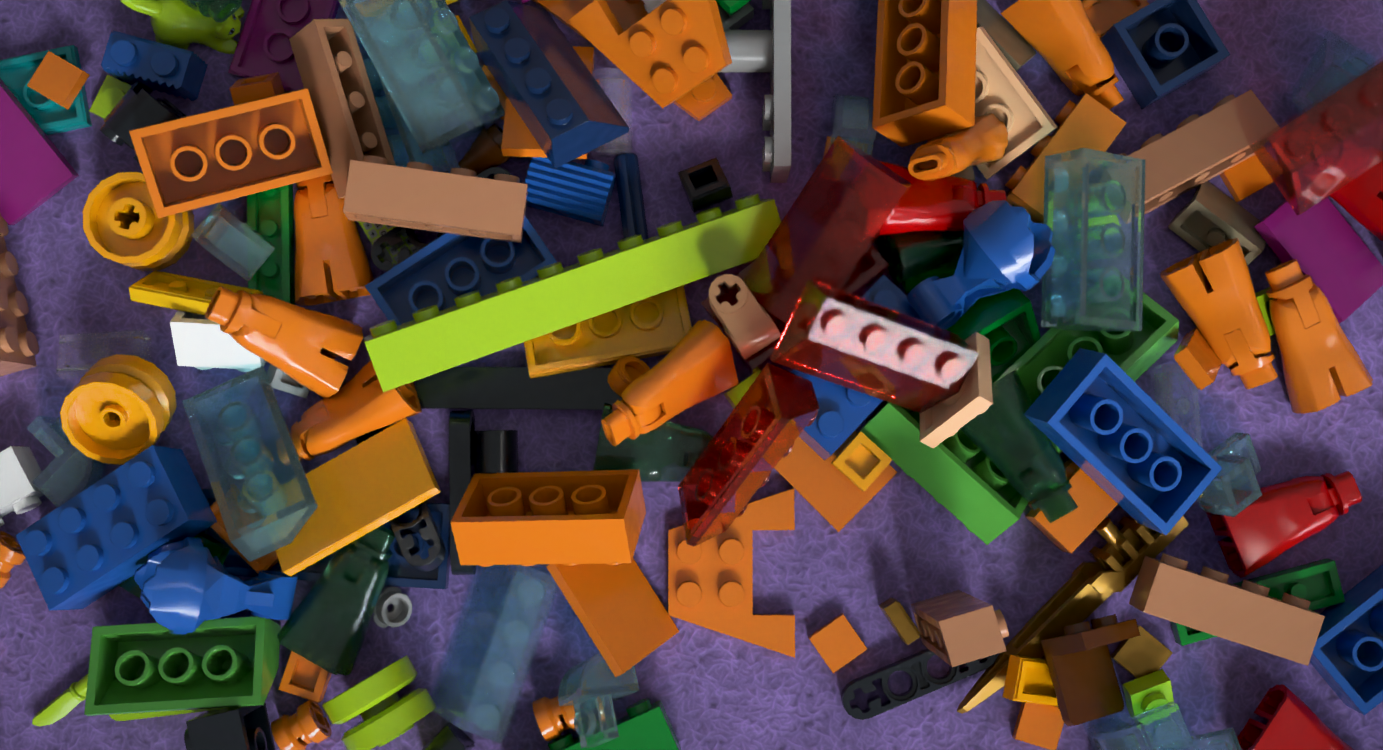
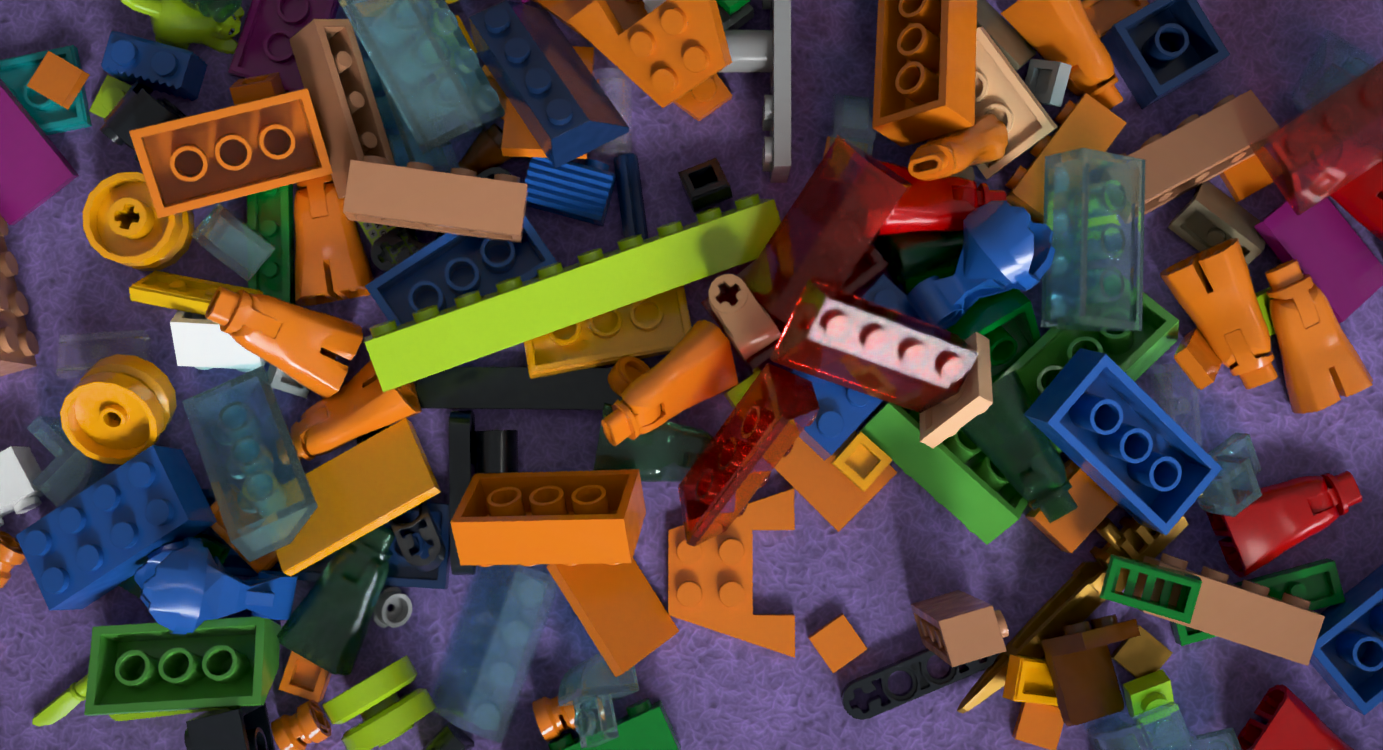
pearl gold tile [879,598,920,645] -> none
none -> light grey plate [1025,59,1072,107]
none -> green slope [1099,554,1202,624]

